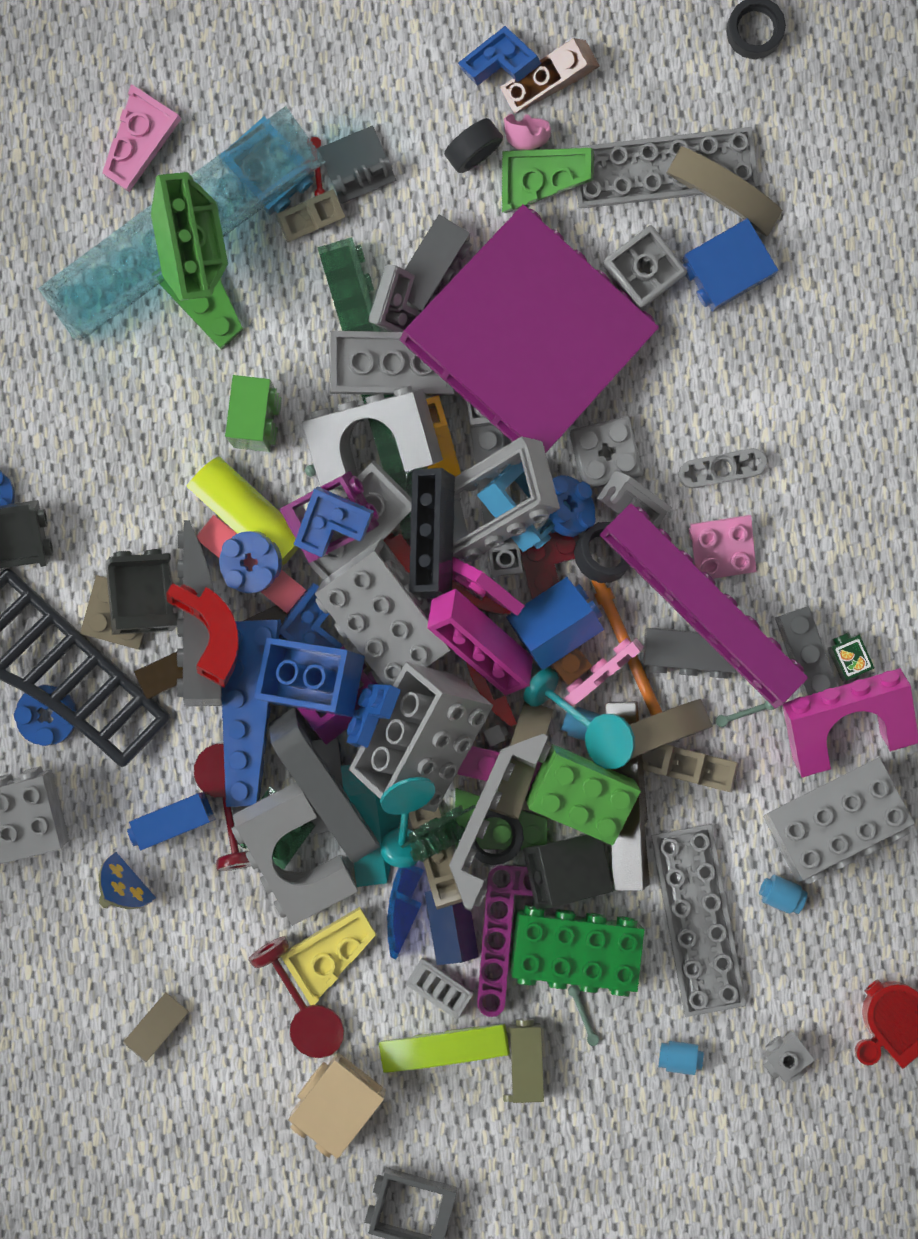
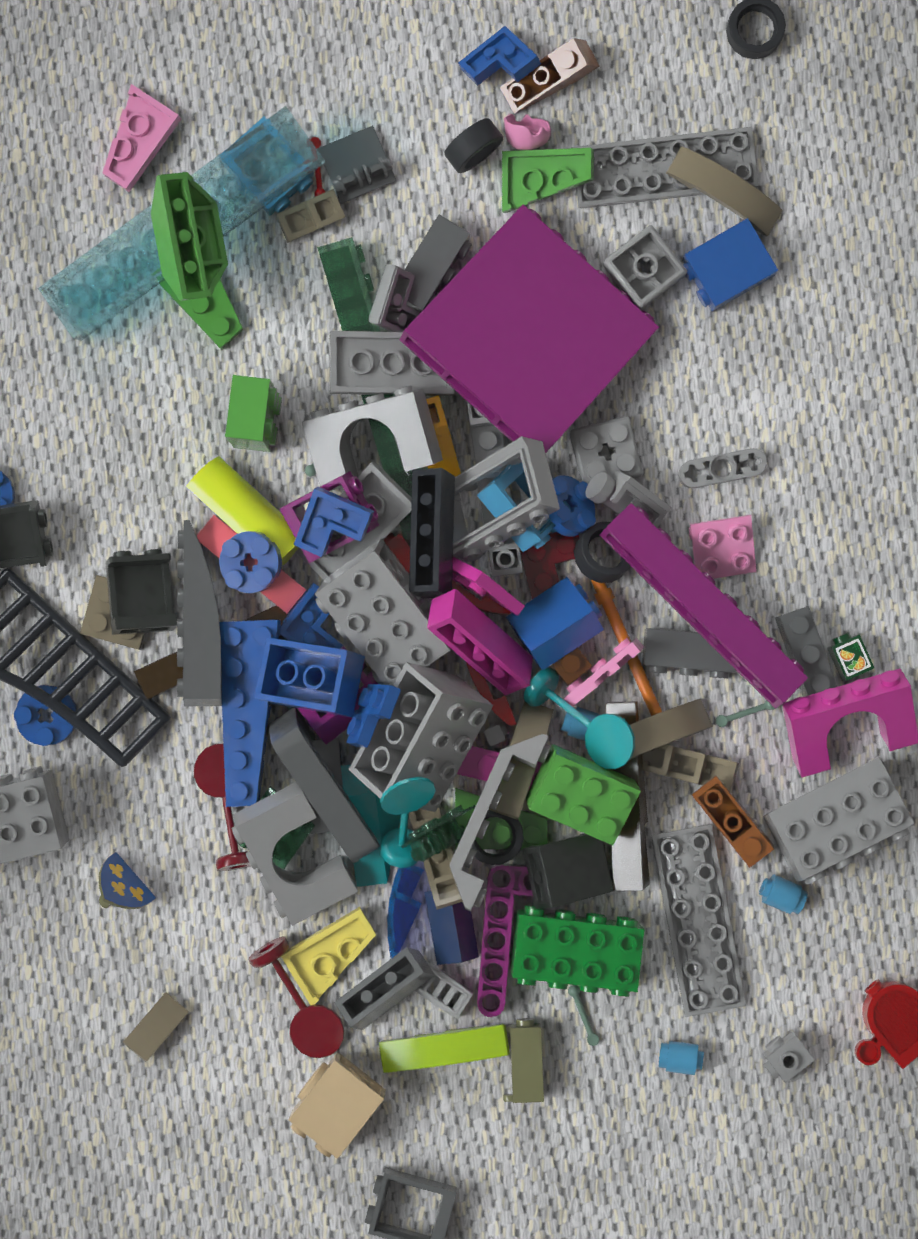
blue brick [127,792,216,851] -> none
red arch [166,583,239,688] -> none
none -> dark grey brick [334,947,435,1030]
none -> light grey tile [585,472,615,504]
none -> dark orange slope [692,776,774,868]

